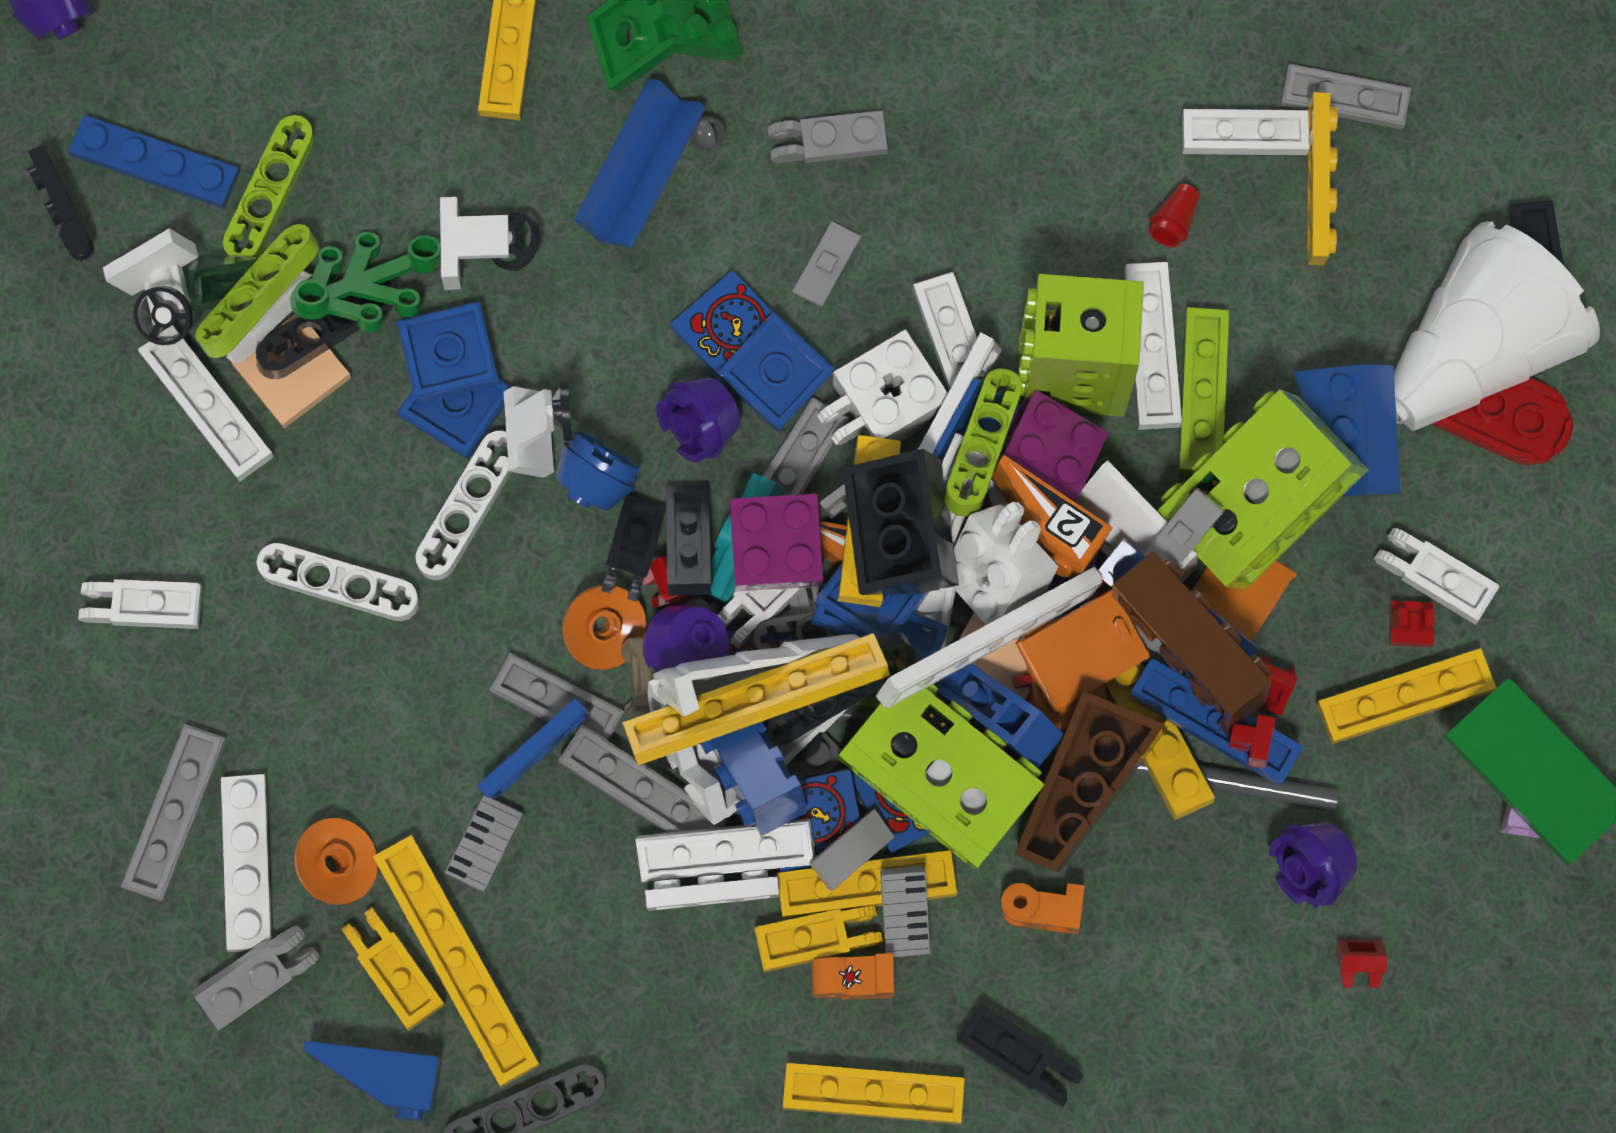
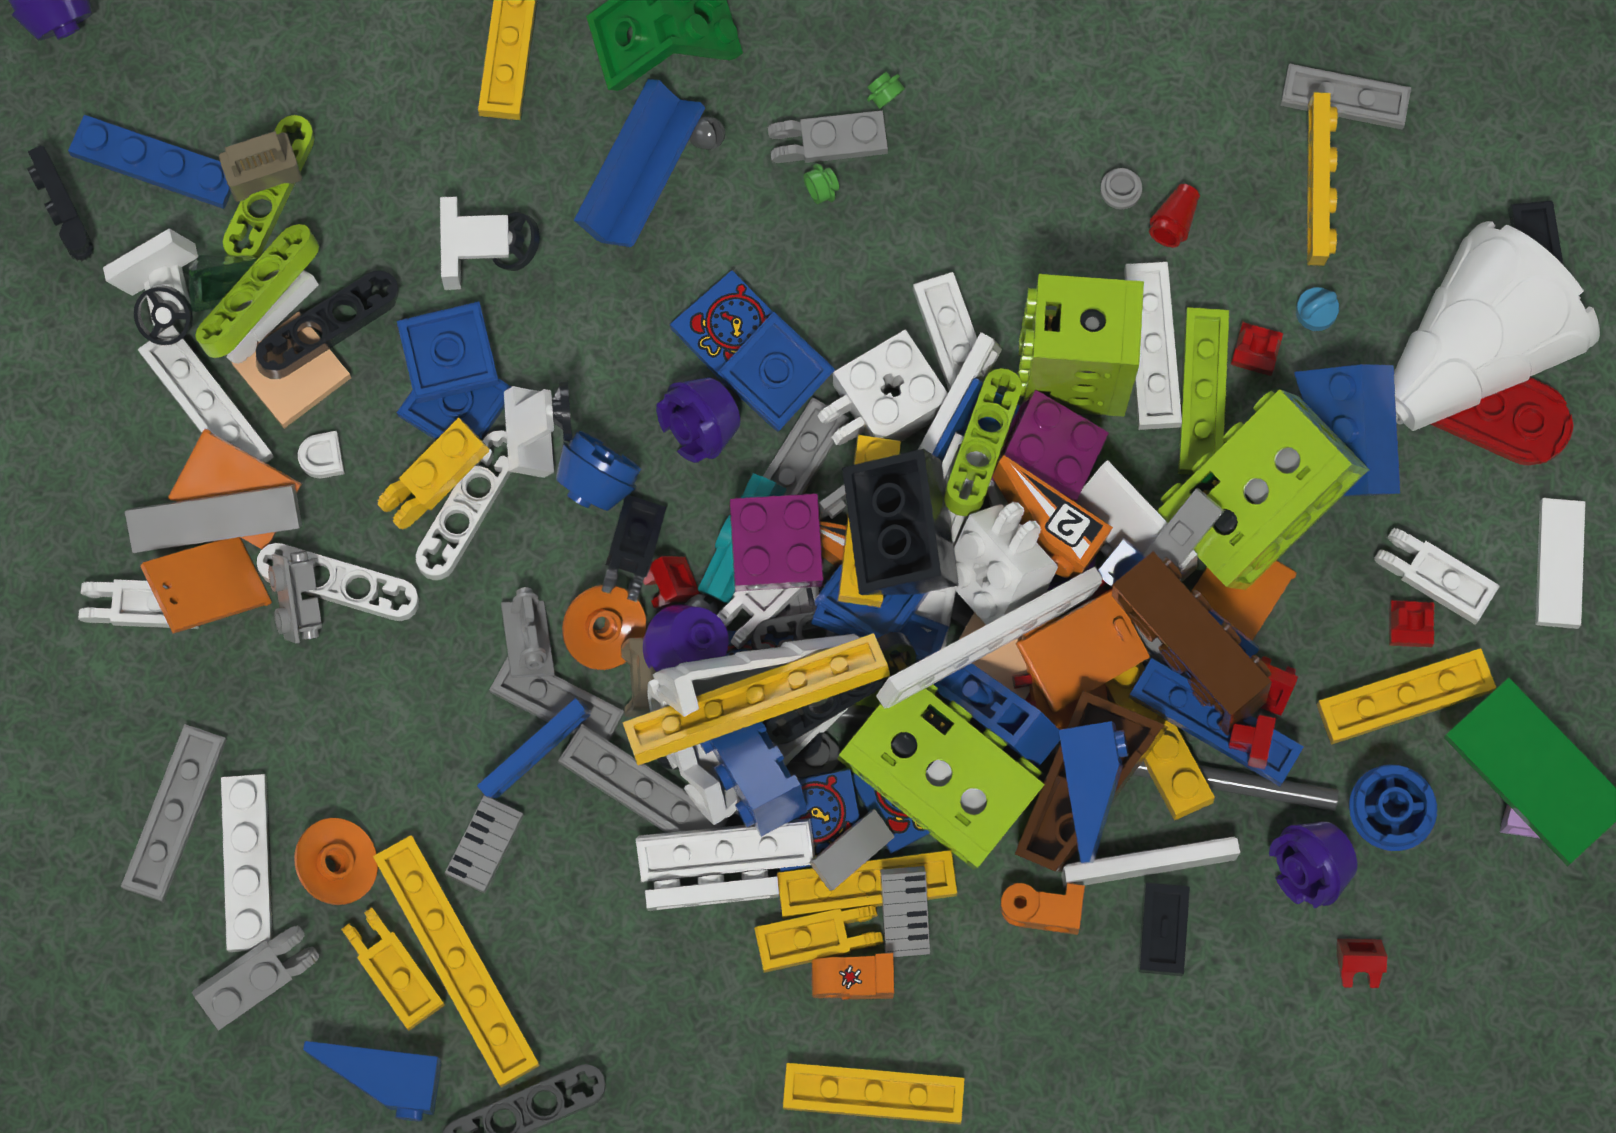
green plant [290,232,441,332] -> none
black plate [666,485,711,595] -> none
light grey piece [792,221,861,307] -> none
black hinge [956,1003,1083,1108] -> none
white plate [1182,109,1309,155] -> none
none -> light grey tile [125,484,302,553]
none -> orange container [140,537,272,634]
none -> orange container [168,429,302,549]
none -> dark tan piece [219,131,302,202]
none -> light grey hinge [268,551,322,643]
none -> white tile [298,431,345,478]
none -> yellow hinge [377,418,490,530]
none -> light grey hinge [501,587,554,678]
none -> bright green plate [803,164,839,204]
none -> bright green plate [867,72,905,109]
none -> blue slope [1059,721,1128,864]
none -> white tile [1061,837,1240,889]
none -> light grey plate [1100,168,1142,209]
none -> black plate [1138,882,1190,976]
none -> red tile [1231,322,1284,376]
none -> dark azure tile [1296,287,1339,331]
none -> blue cone [1349,765,1437,851]
none -> white tile [1535,498,1585,629]

